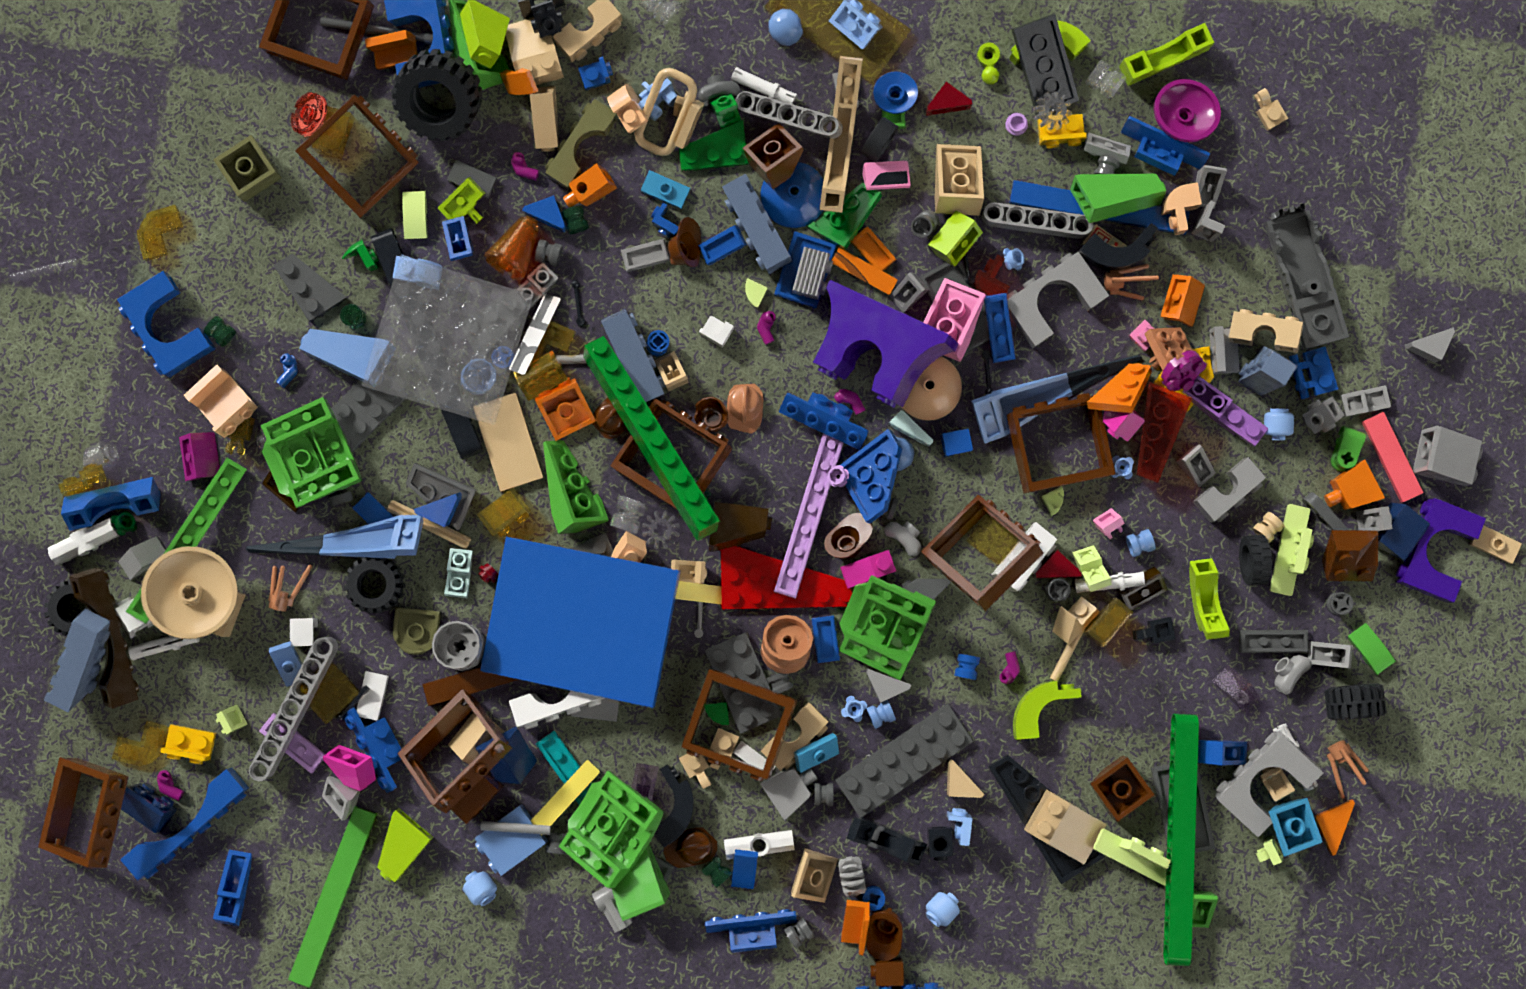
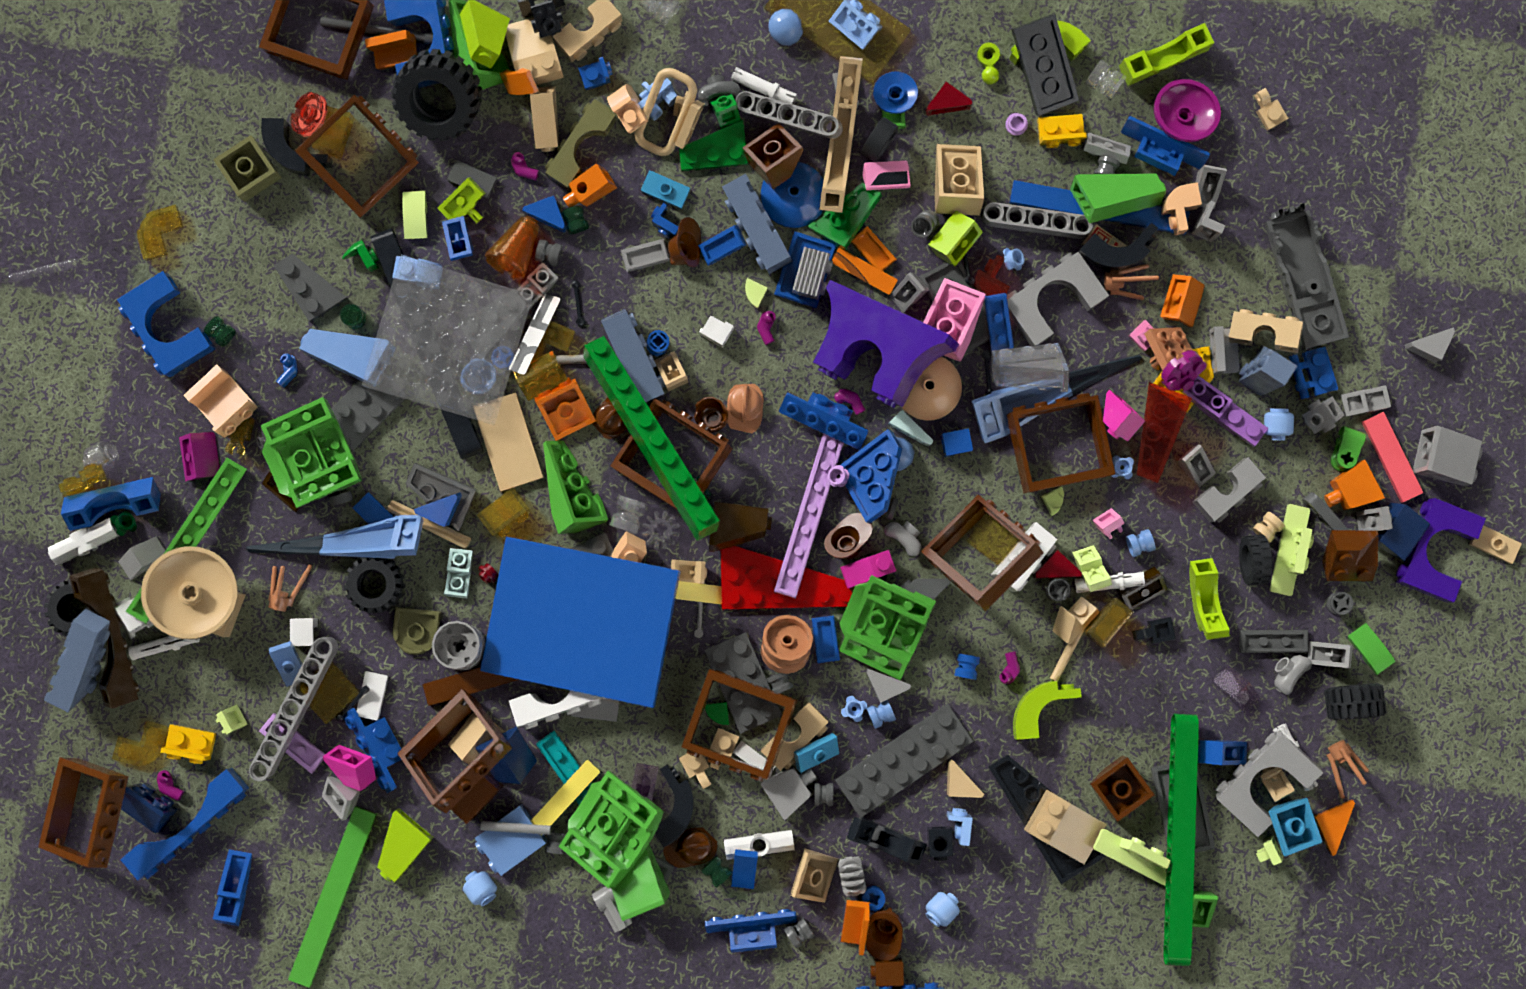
clear gear [1033,91,1072,131] -> none
orange wing [1087,363,1152,413] -> none
none -> black arch [261,118,332,176]
none -> clear wedge [991,343,1069,392]

